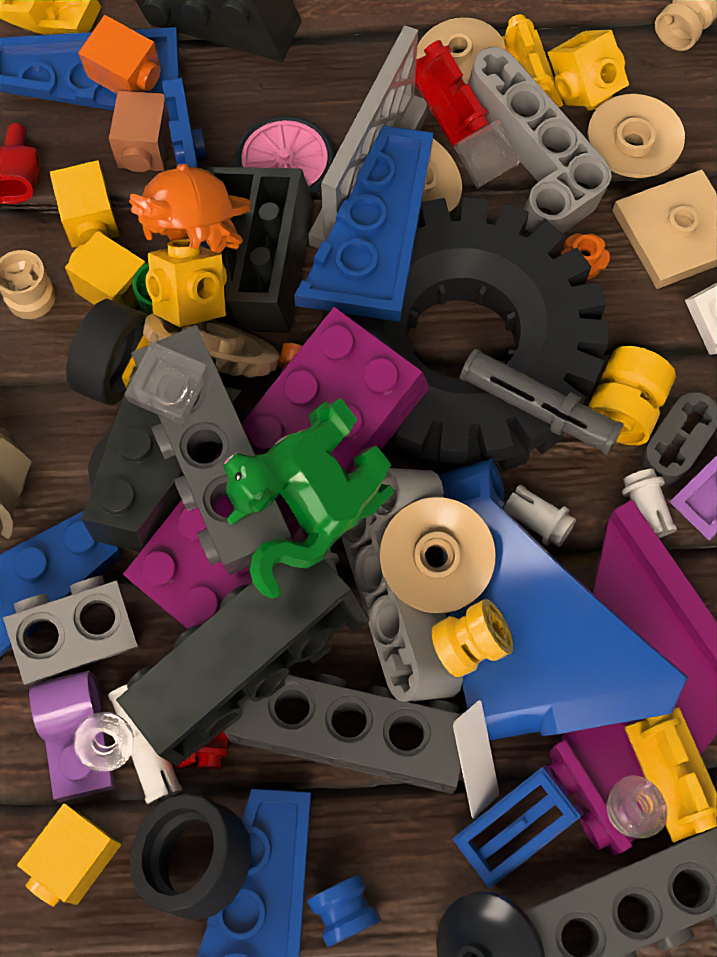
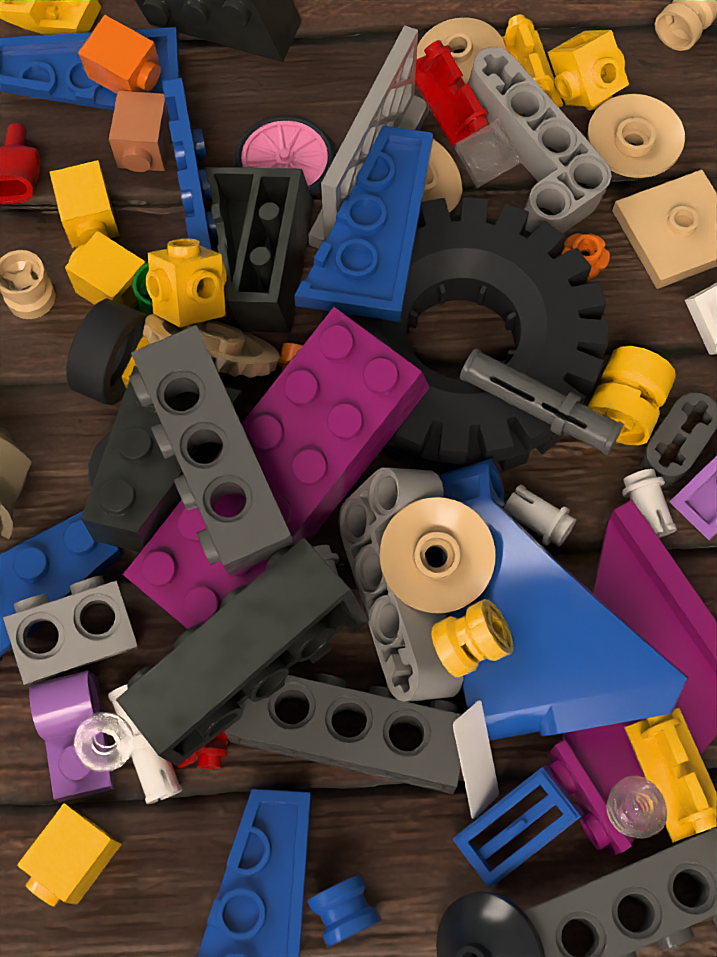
clear plate [125,342,209,425] -> none
orange hair [129,163,251,253] -> none
black tyre [130,793,251,920] -> none
green animal [223,398,395,599] -> none

